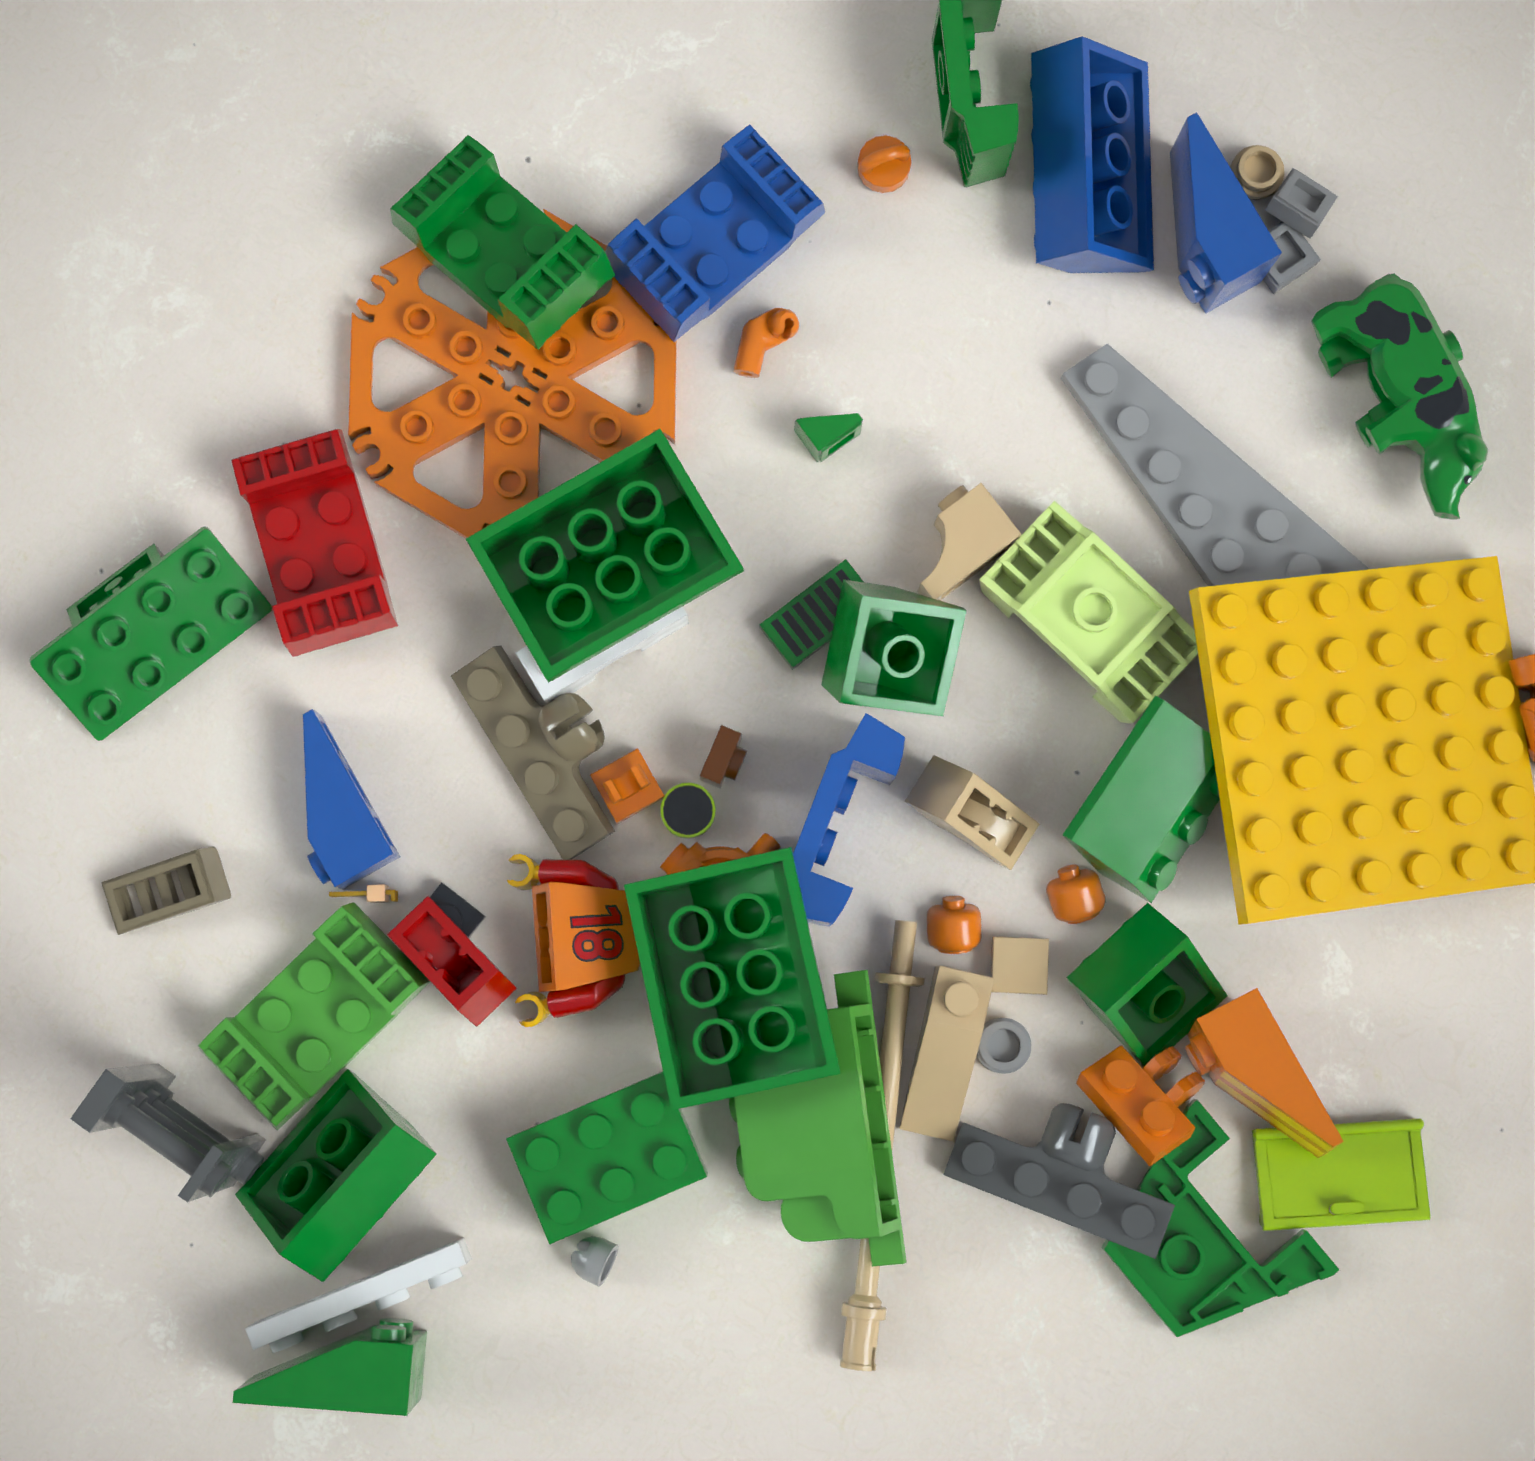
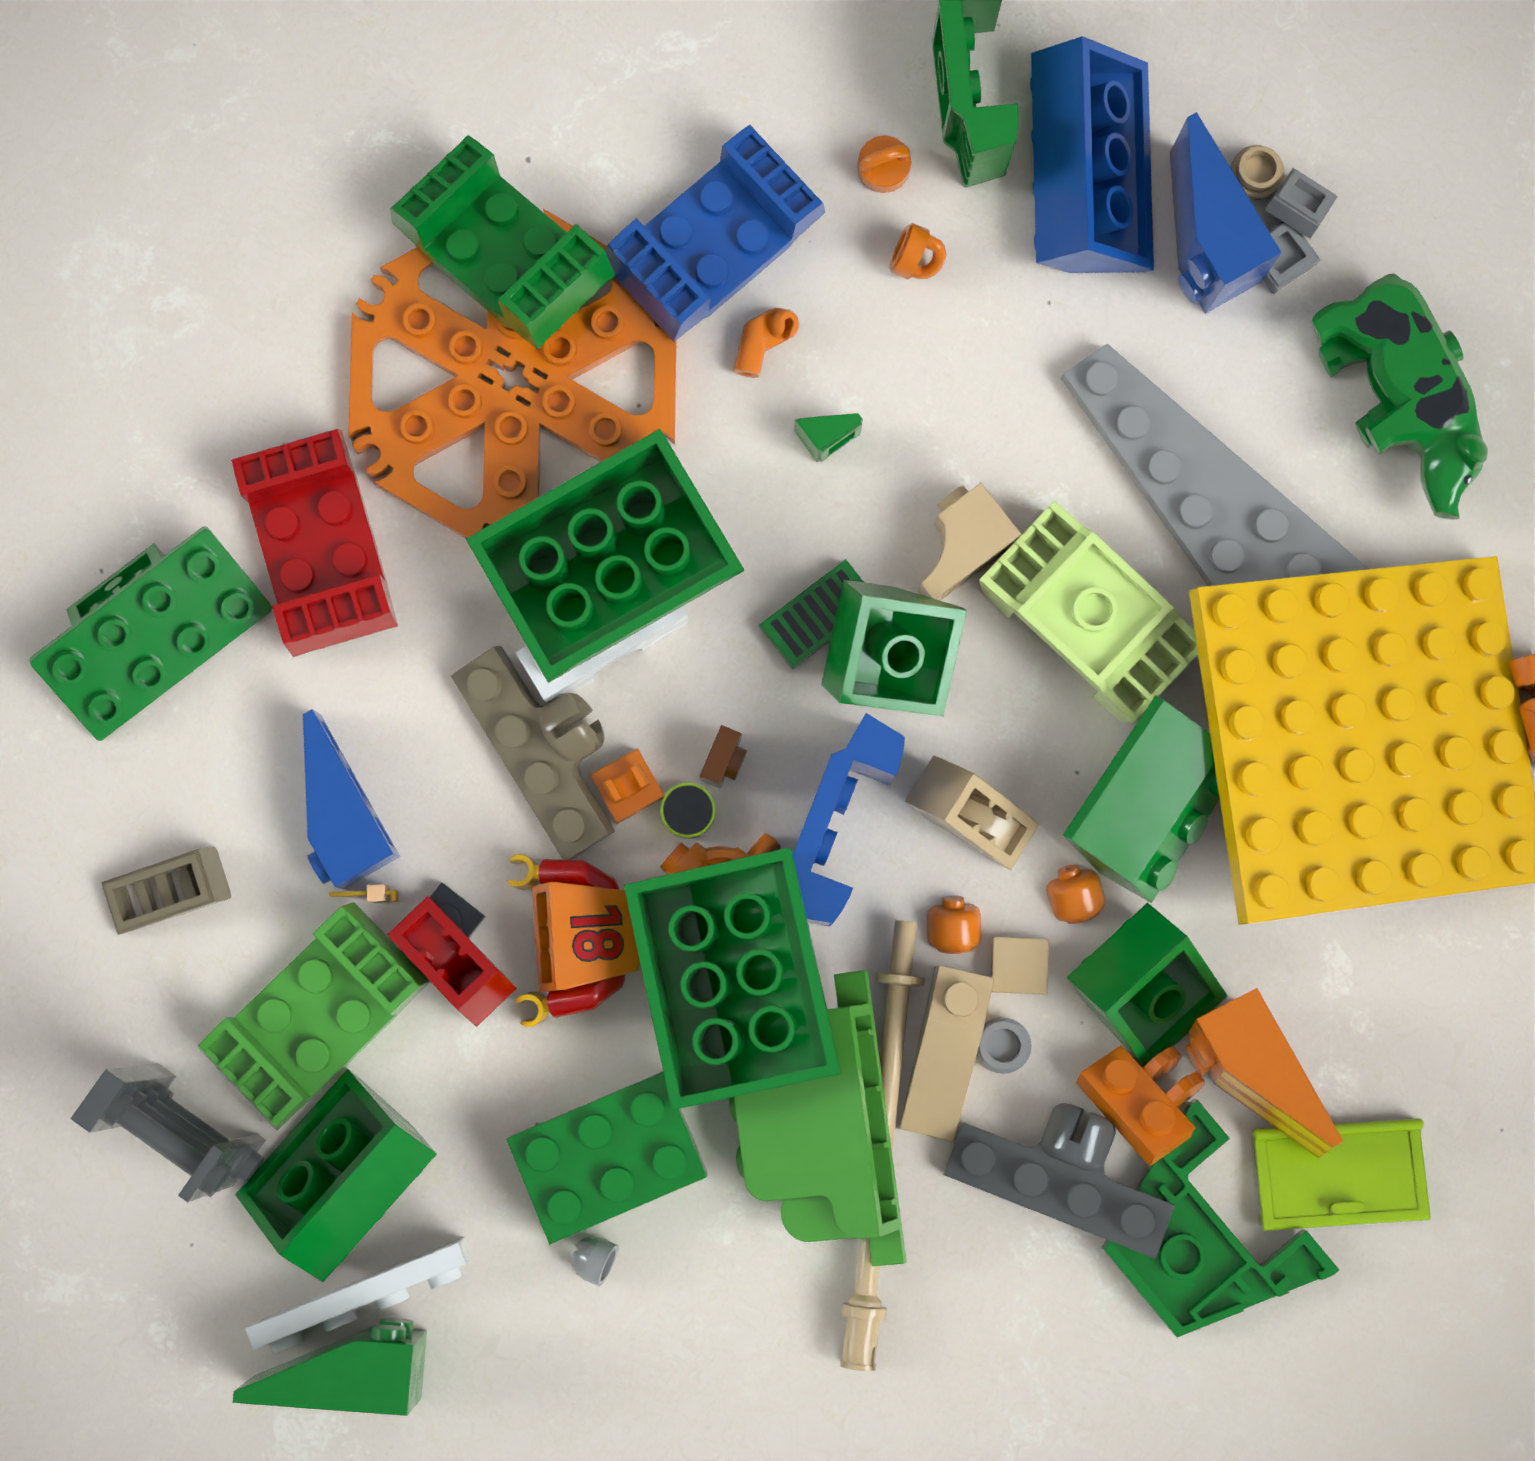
none -> orange tile [889,222,947,280]

